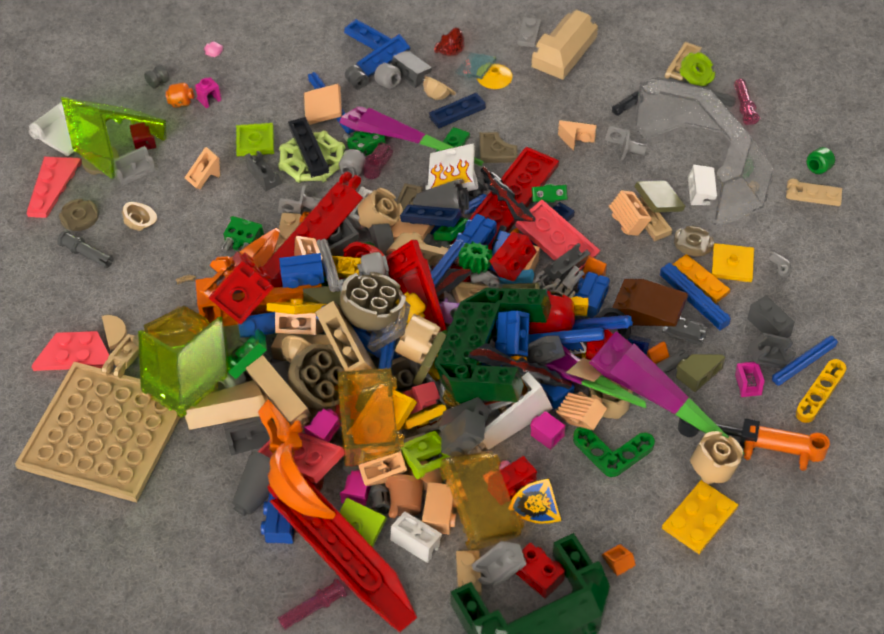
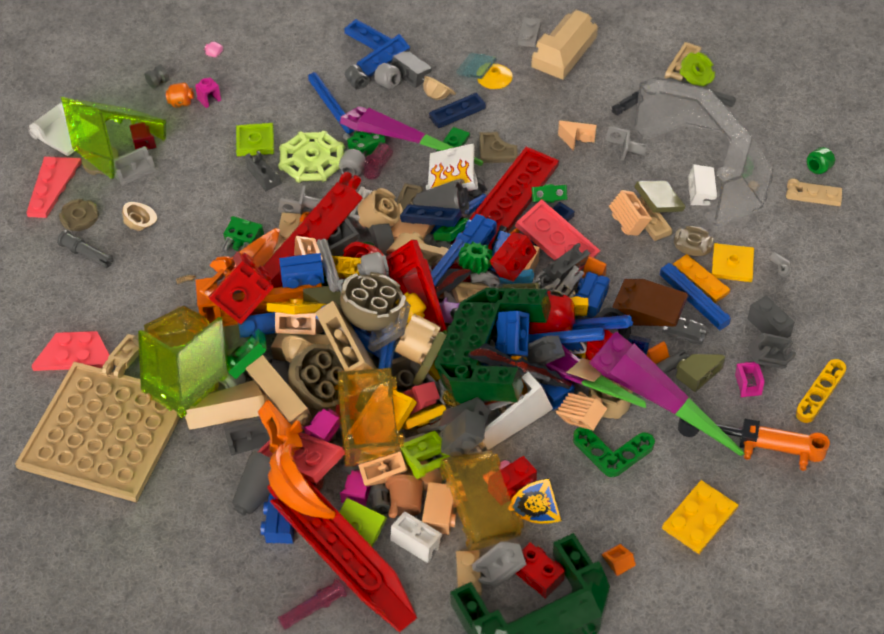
tan tile [102,315,127,351] -> none
light nougat slope [185,147,220,189] -> none
black plate [288,117,329,178] -> none
light nougat tile [304,84,342,125] -> none
clear red hair [434,27,465,56] -> none
black sword [481,167,536,222] -> none
dark pink brick [530,411,565,450] -> none
tan brick [690,431,743,484] -> none
clear pink pin [734,78,760,125] -> none
blue axle [772,336,838,386] -> none

